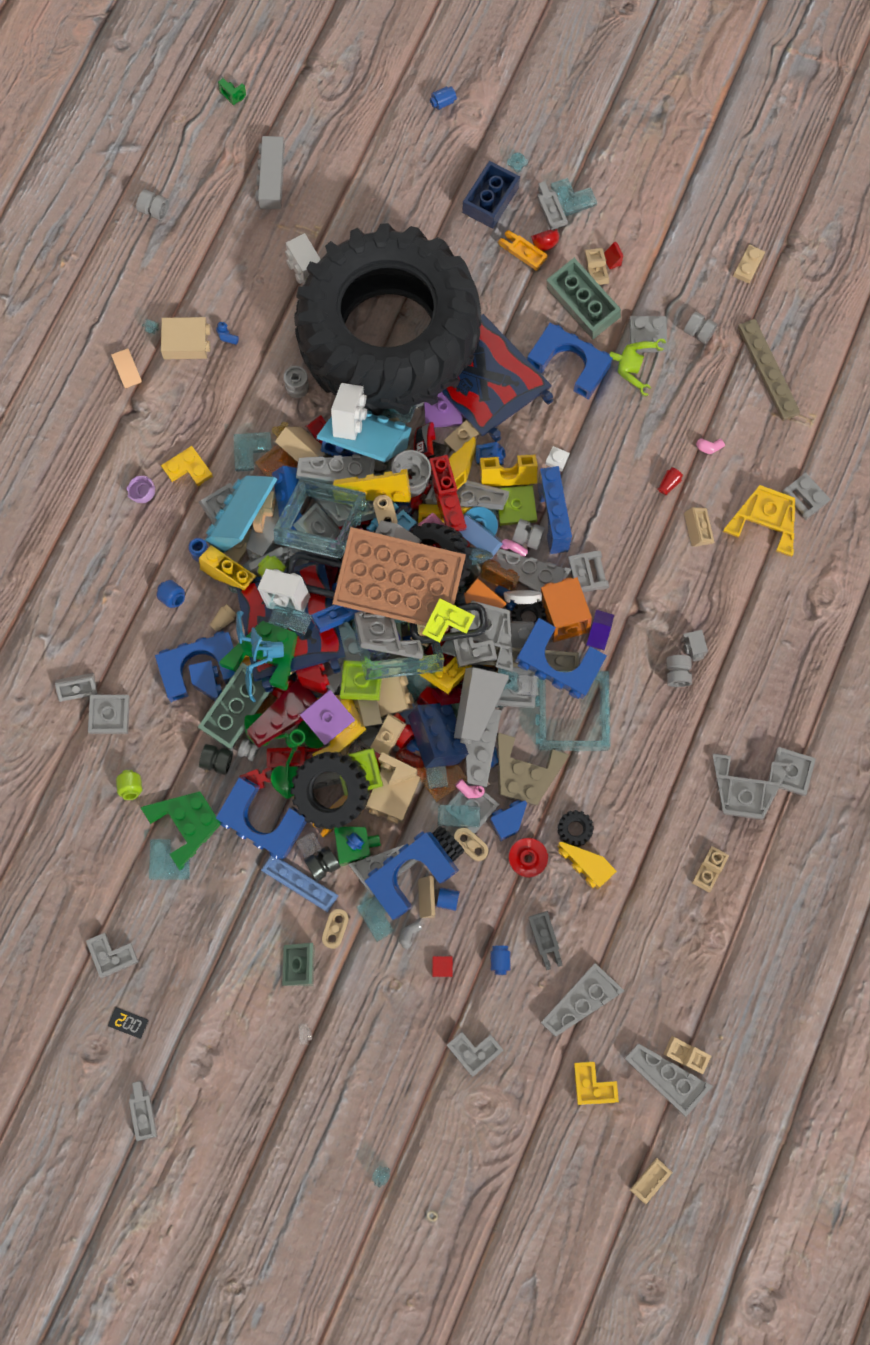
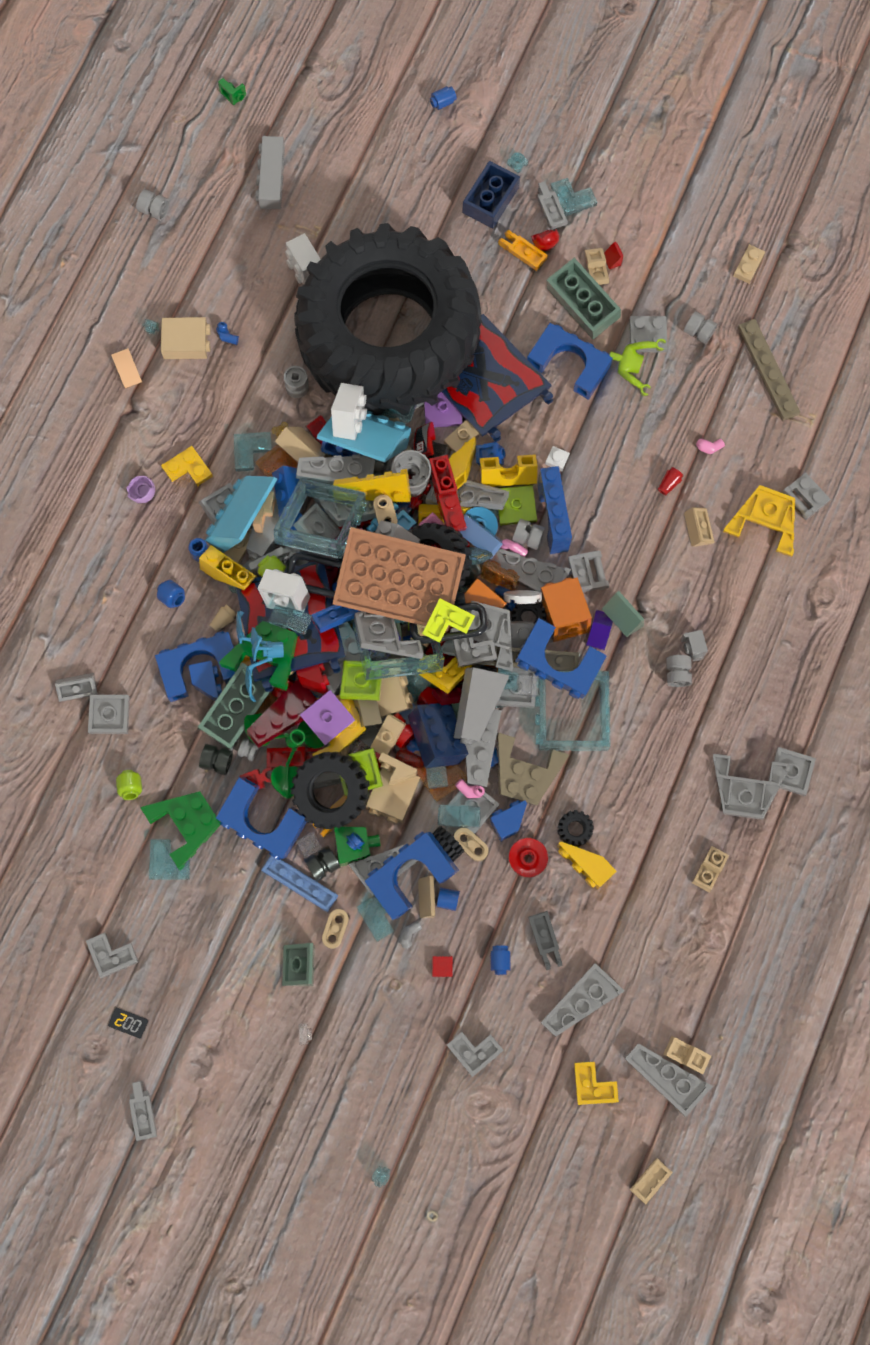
none -> sand green slope [602,591,644,637]

